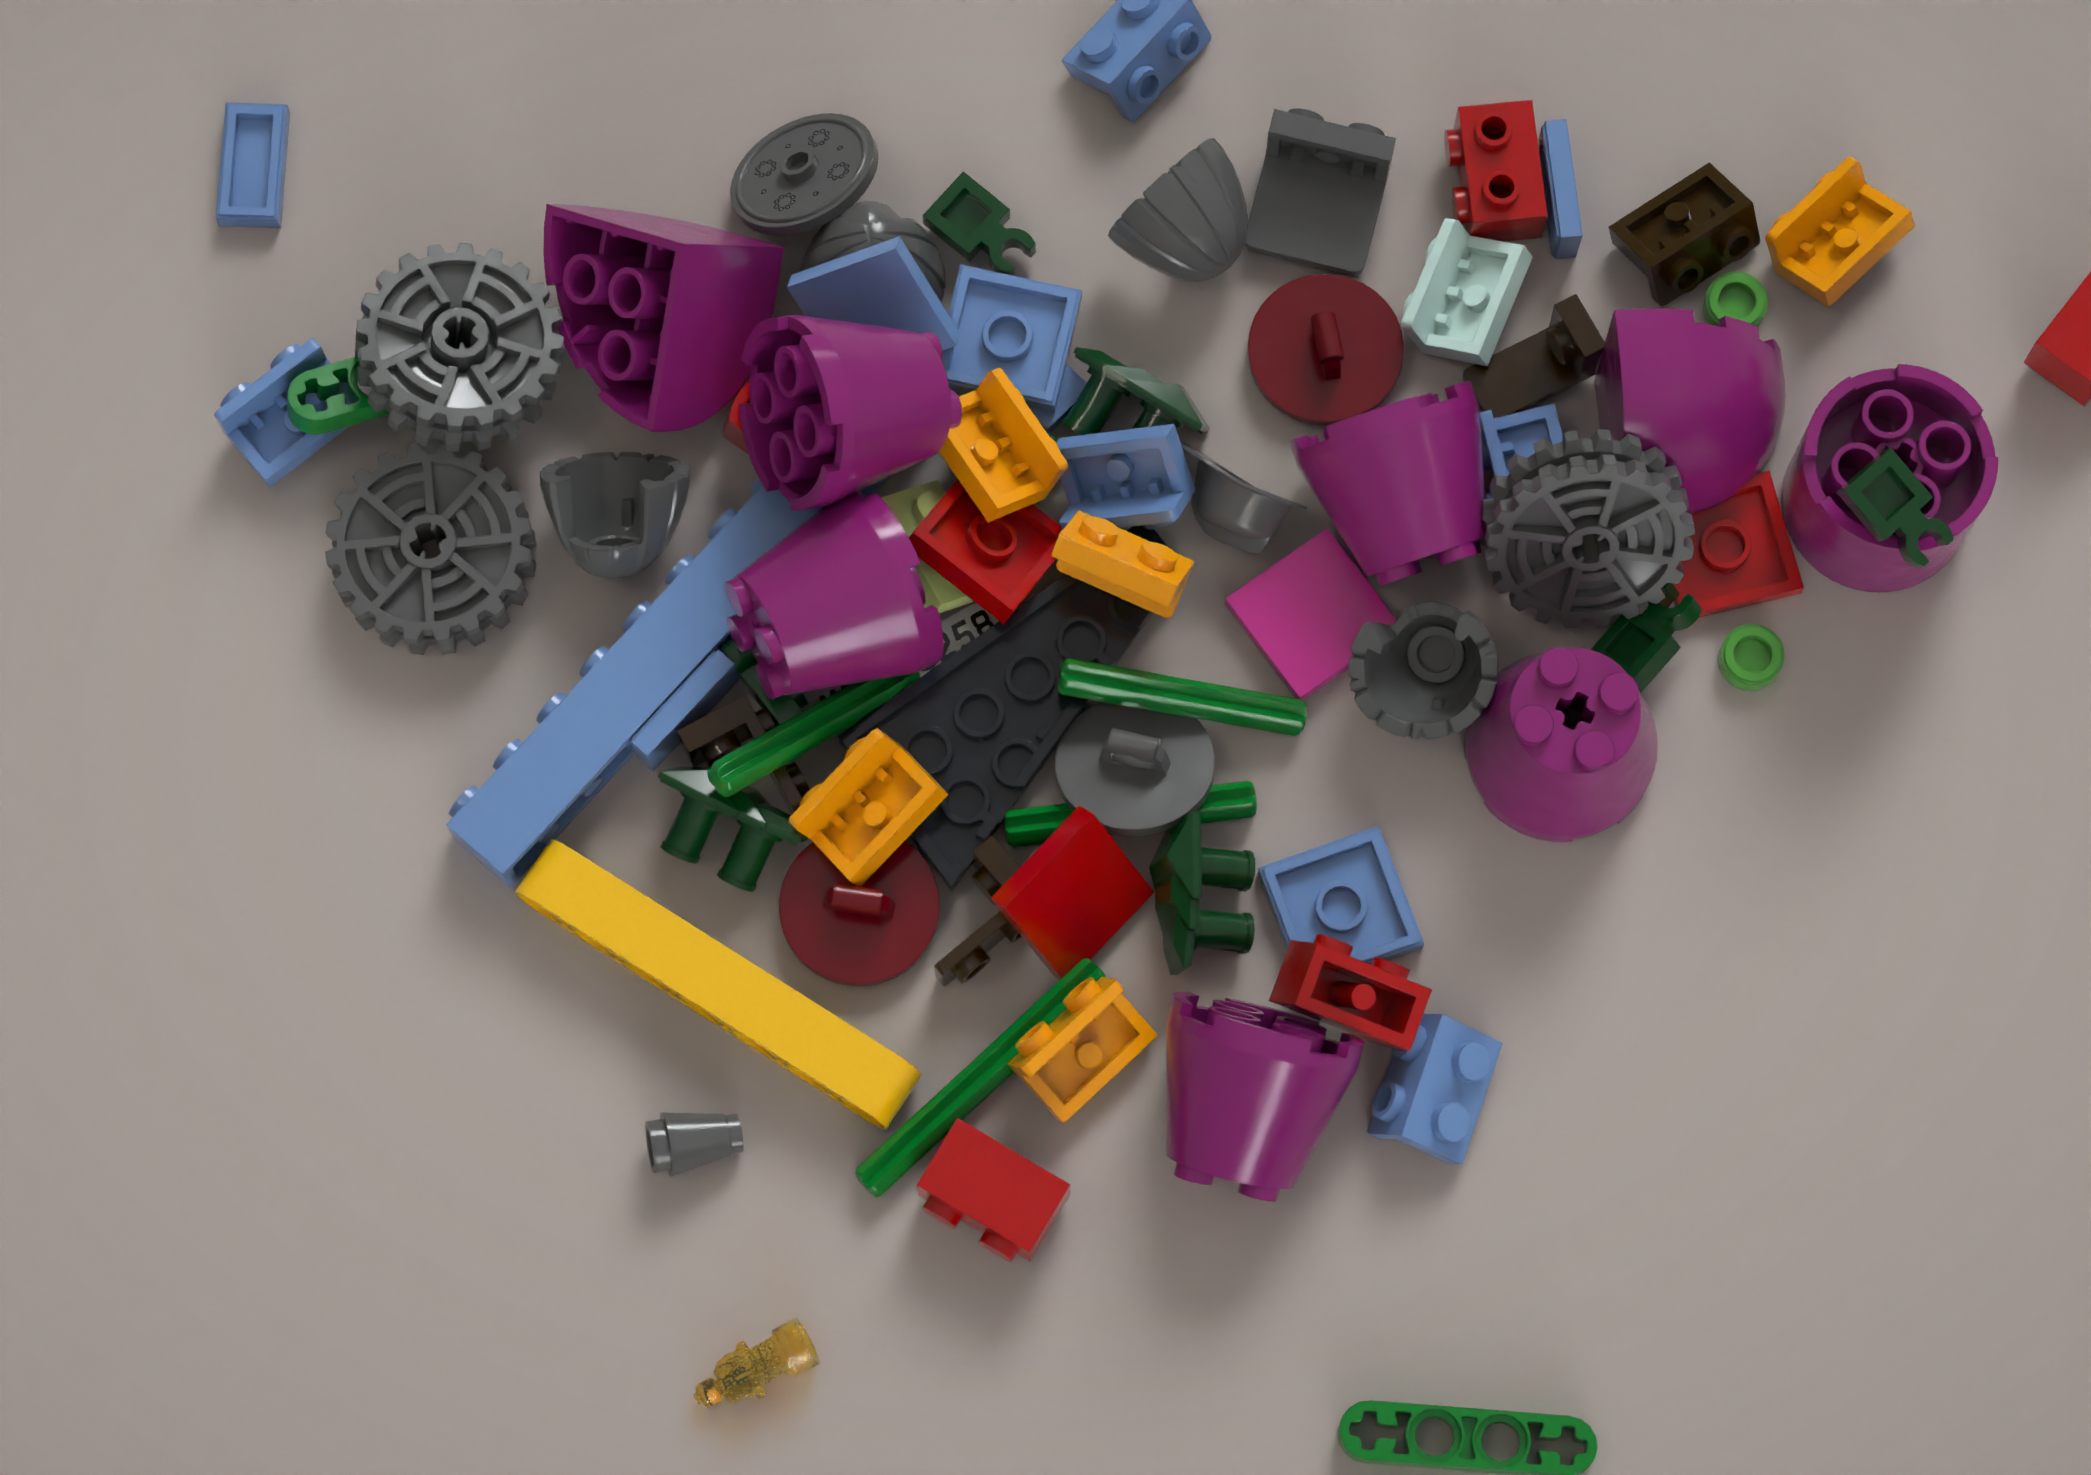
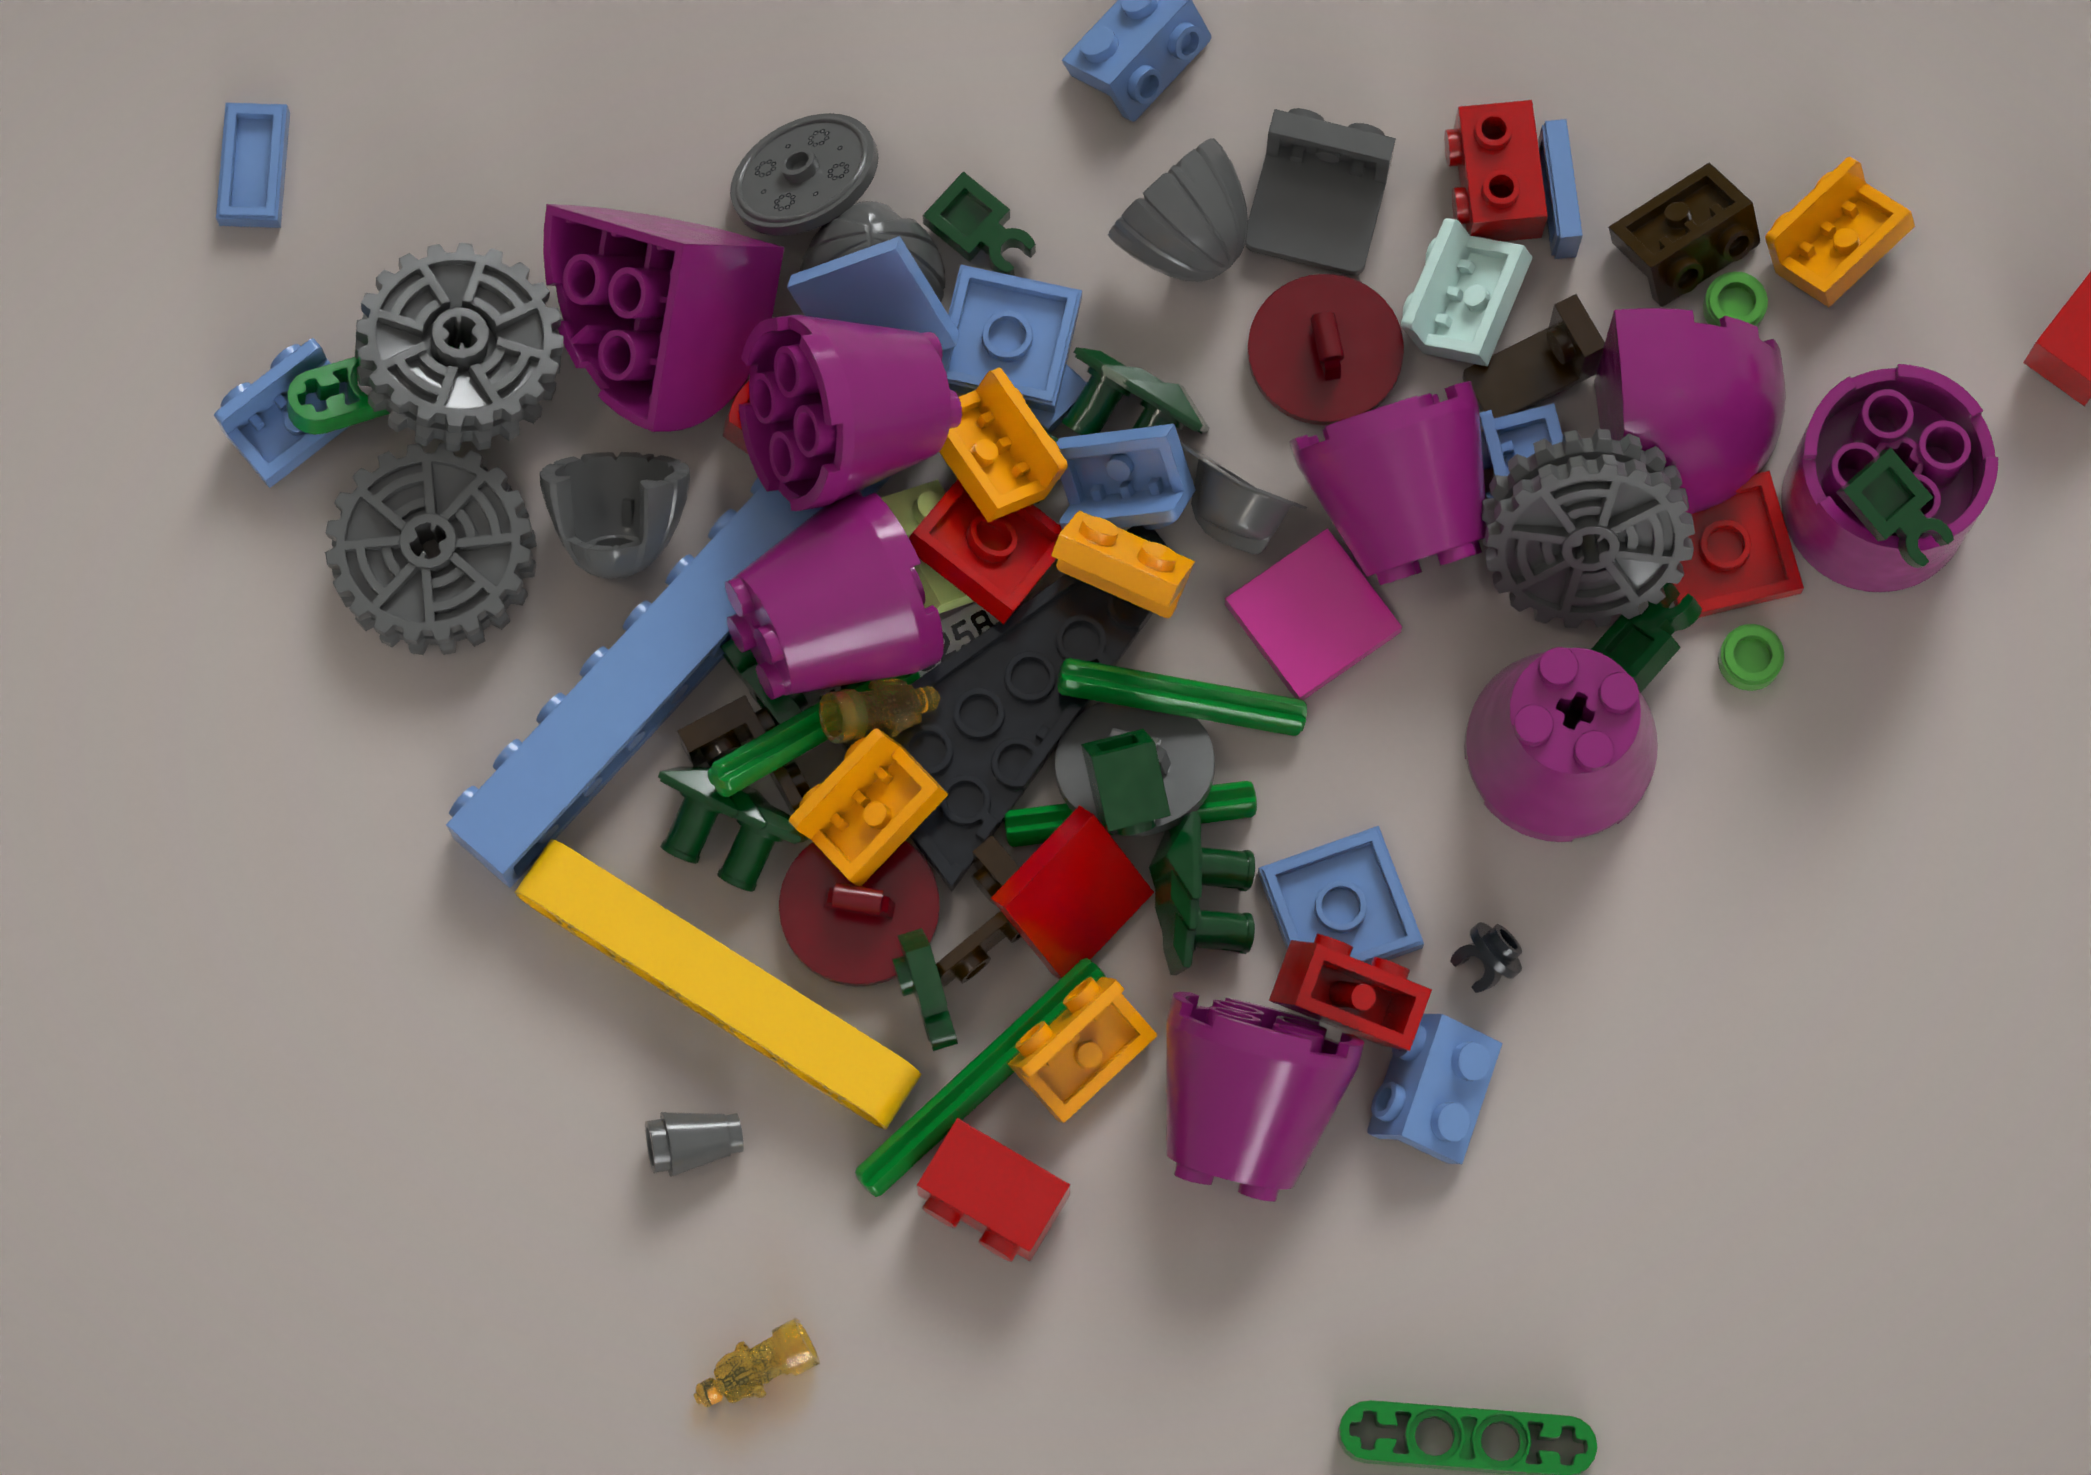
medium blue tile [631,649,739,772] -> none
dark grey hair [1348,601,1499,739] -> none
none -> clear yellow piece [819,679,940,744]
none -> dark green plate [892,928,958,1051]
none -> dark green brick [1081,729,1171,835]
none -> black plate [1450,922,1522,993]

